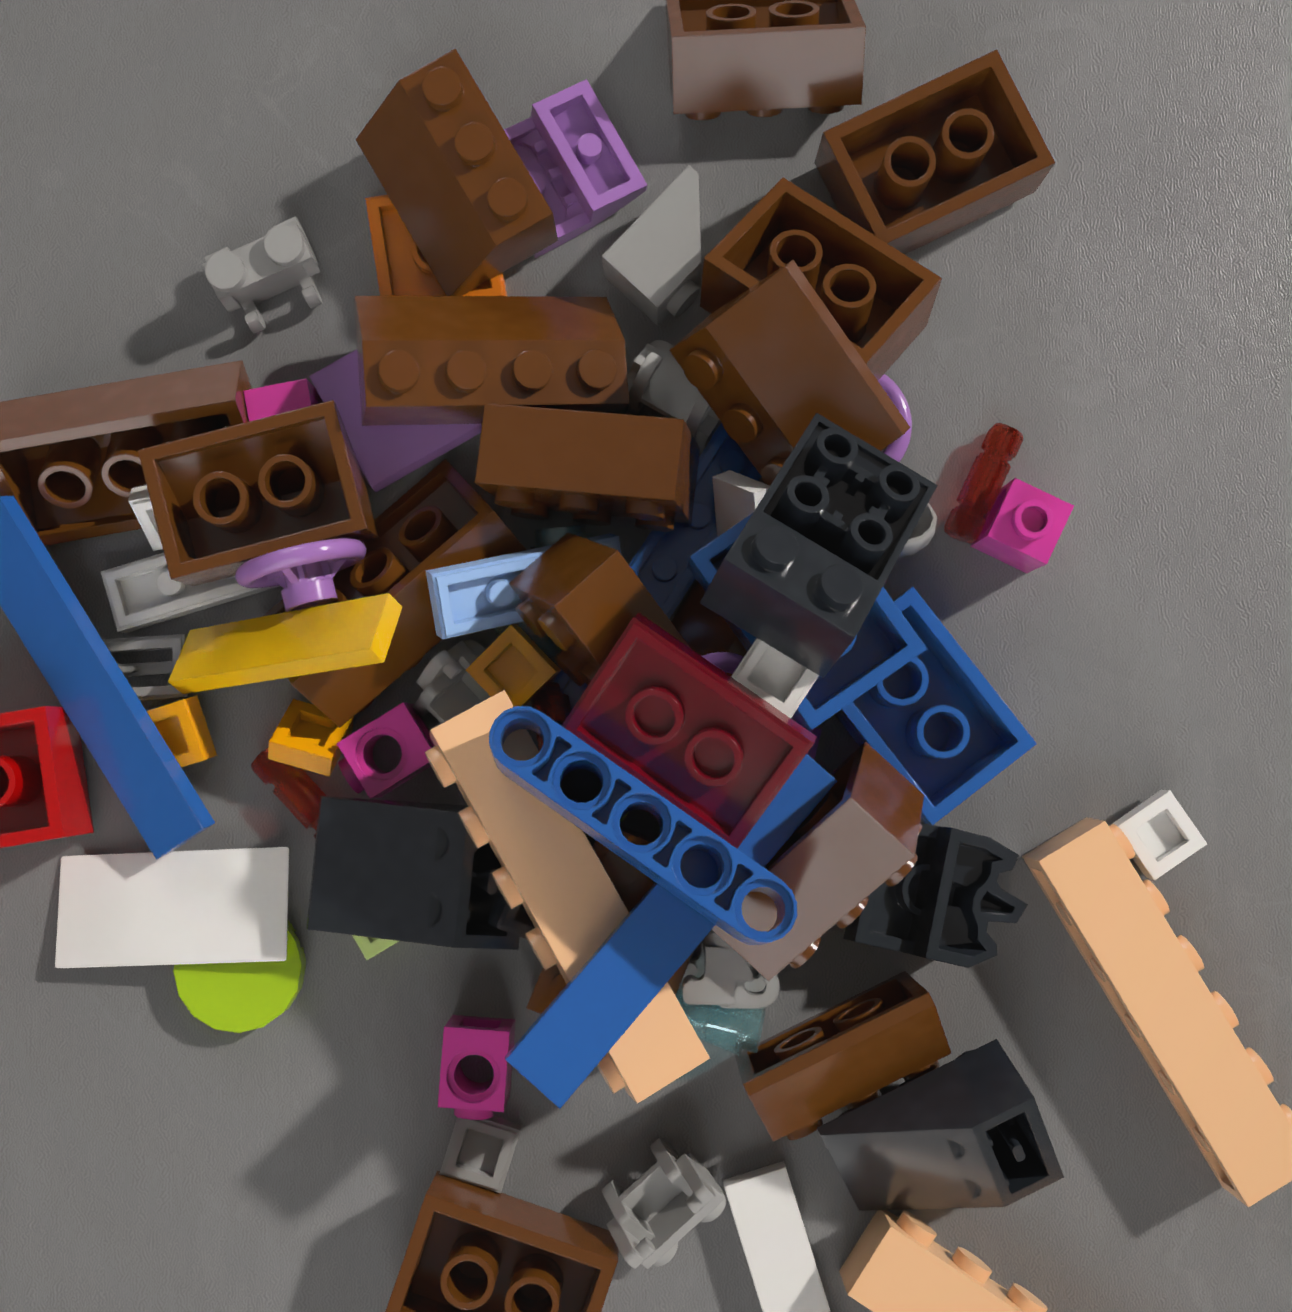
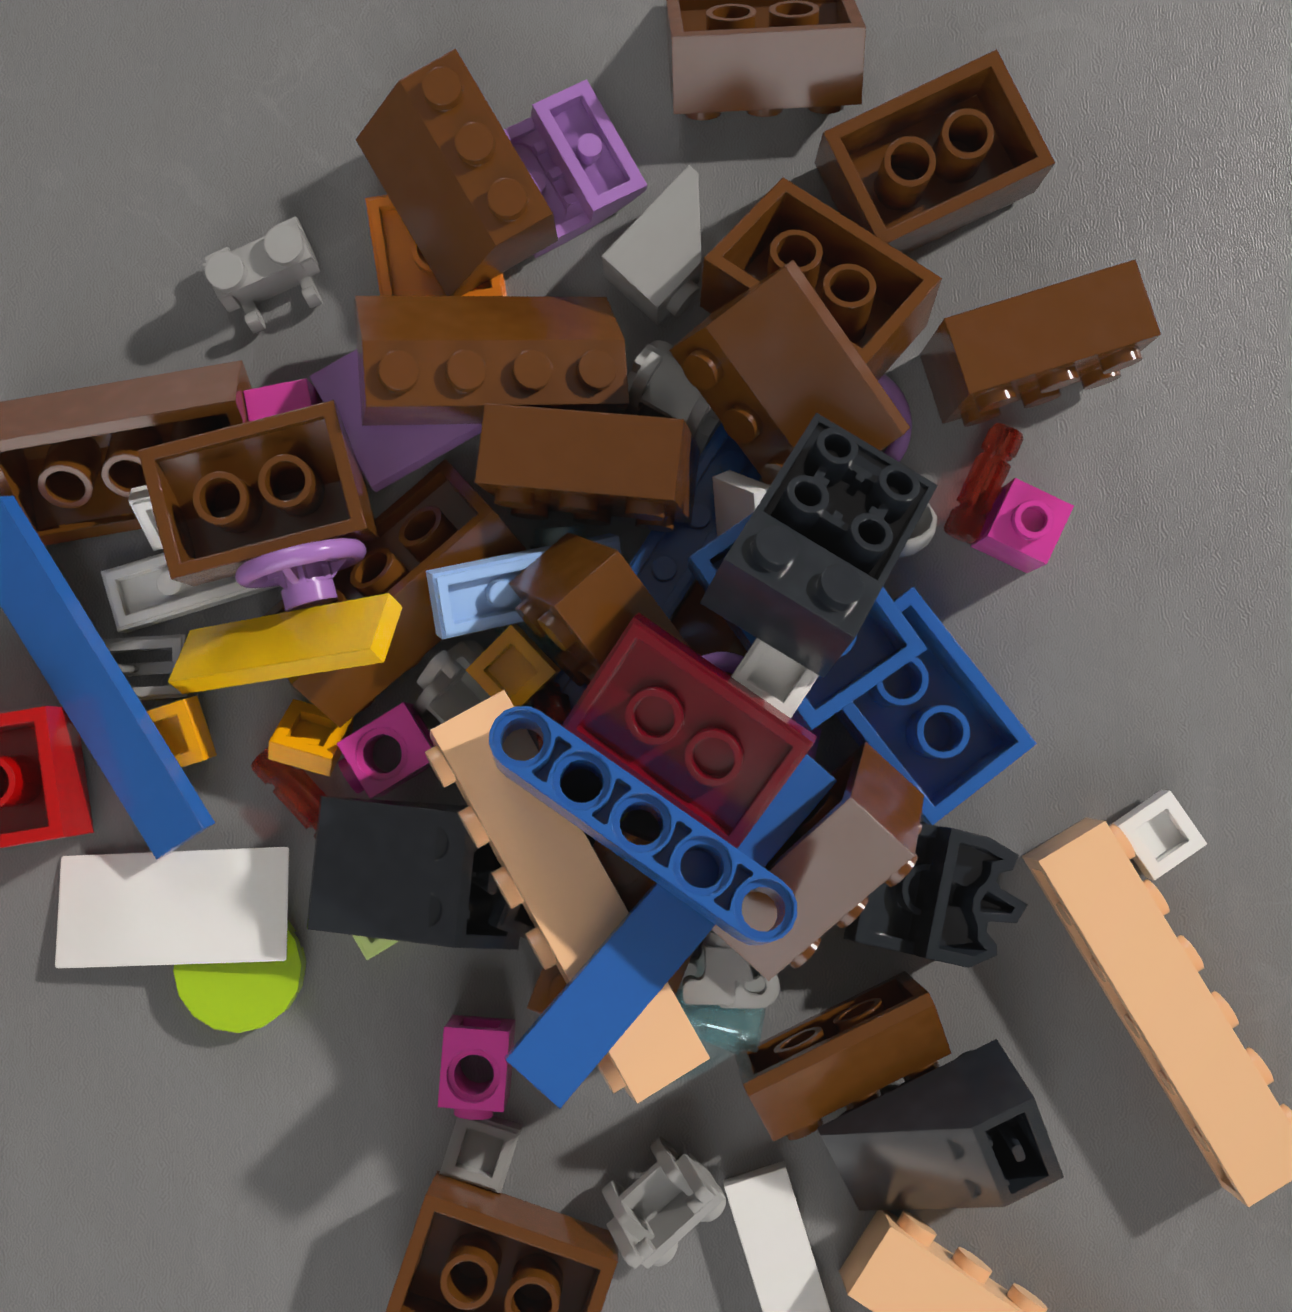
none -> reddish brown brick [920,259,1161,427]

